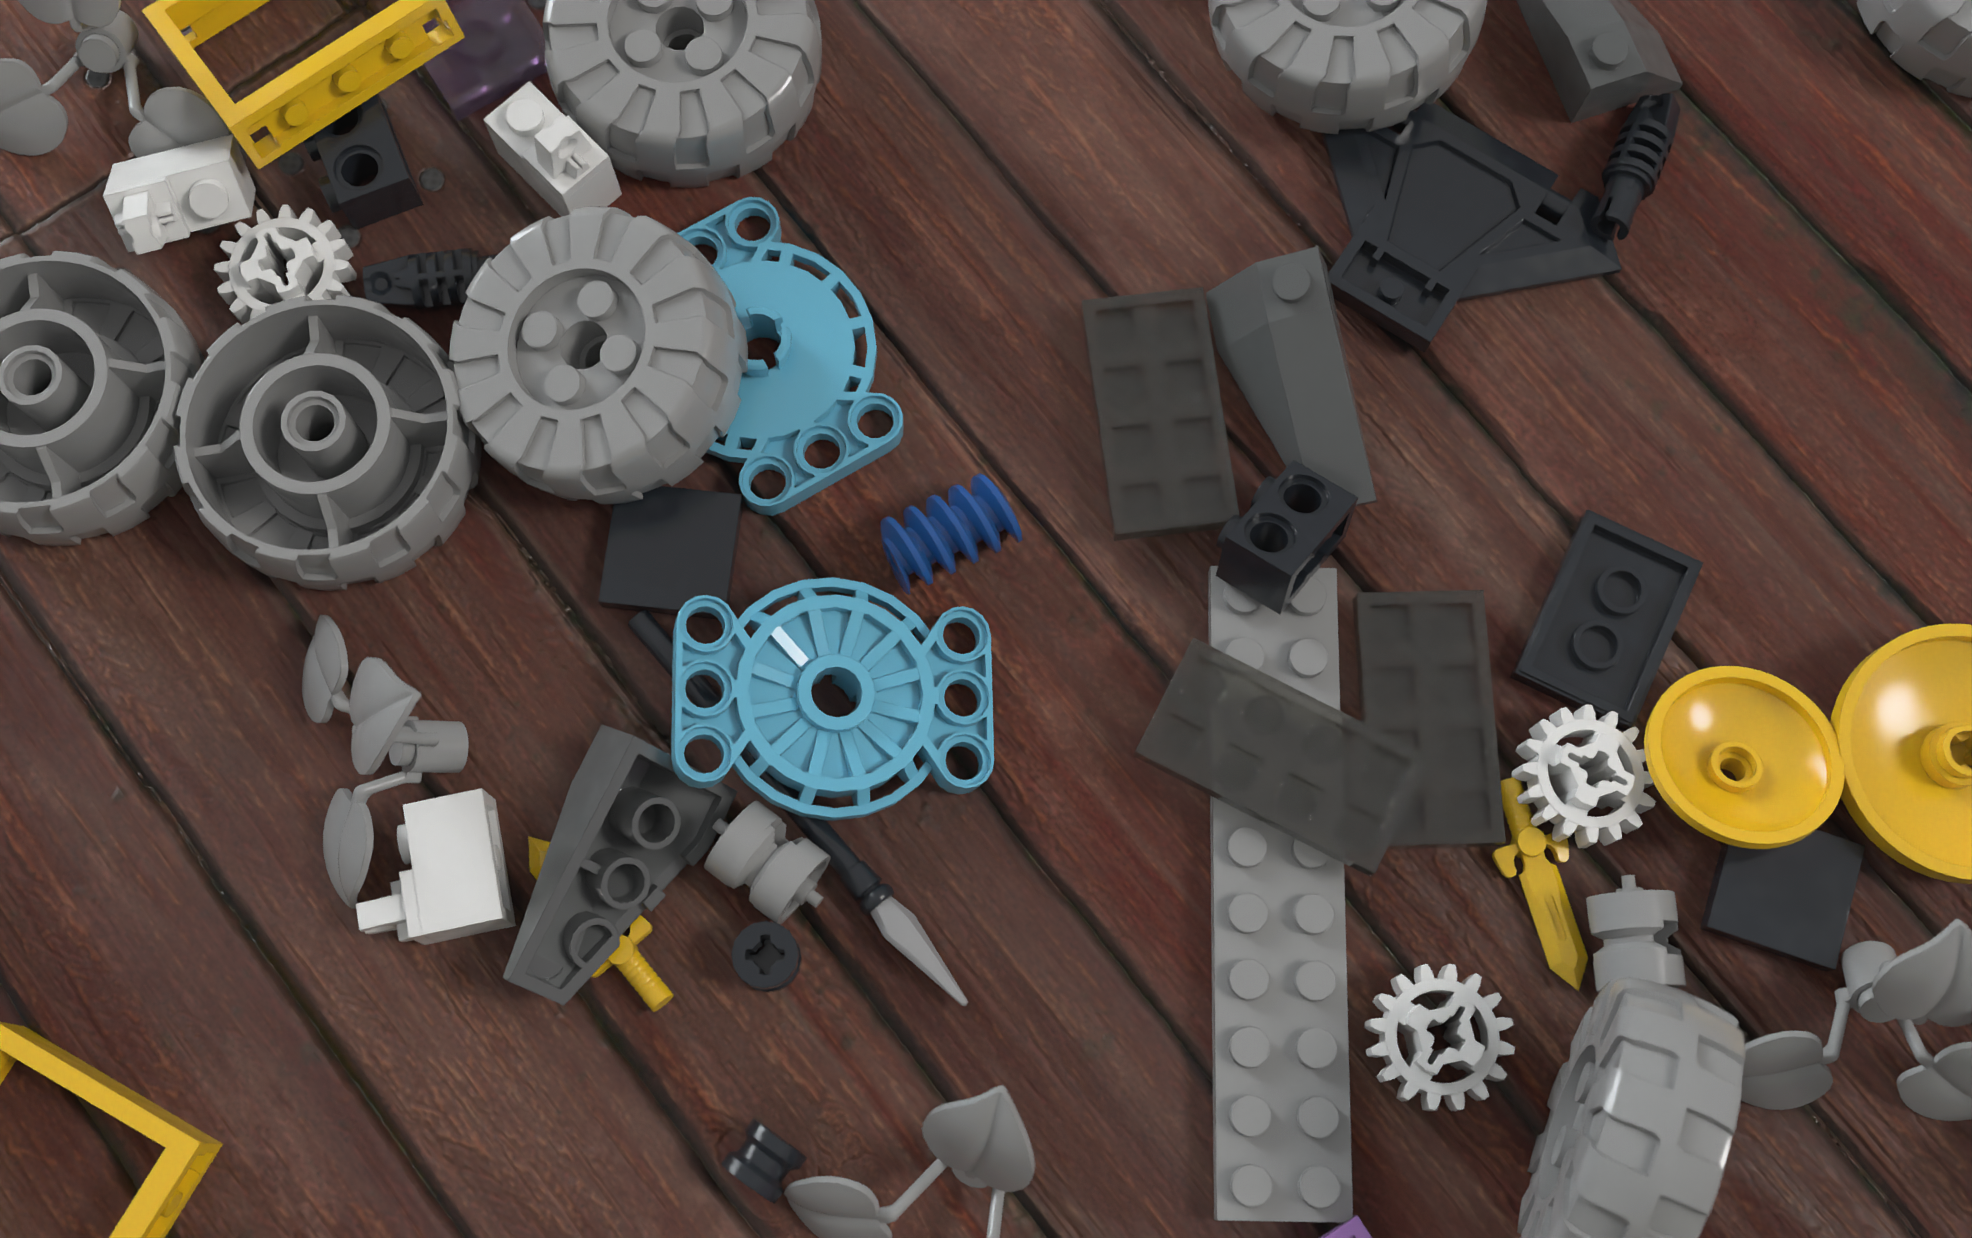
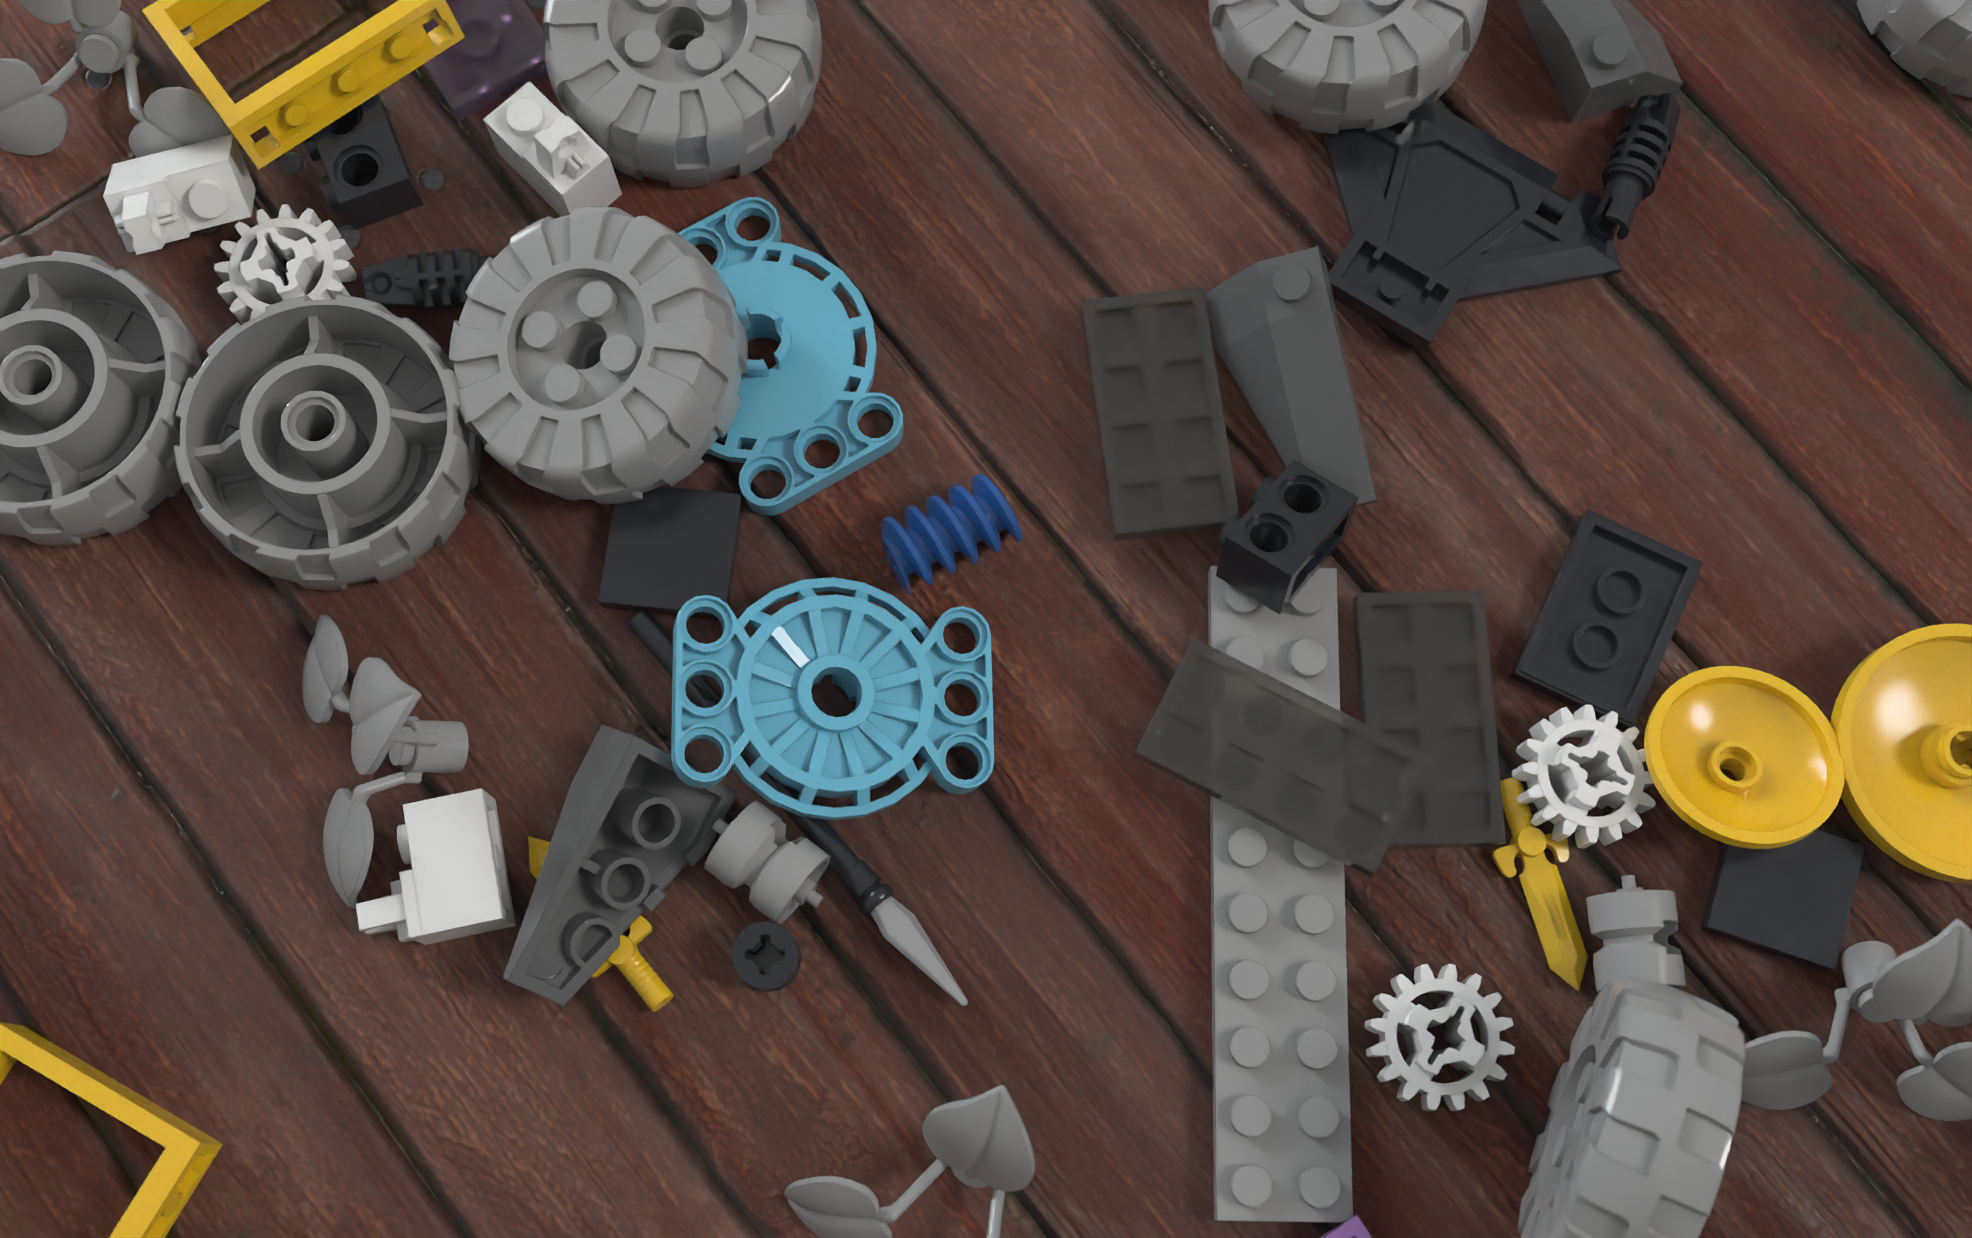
black wheel [721,1118,807,1204] -> none

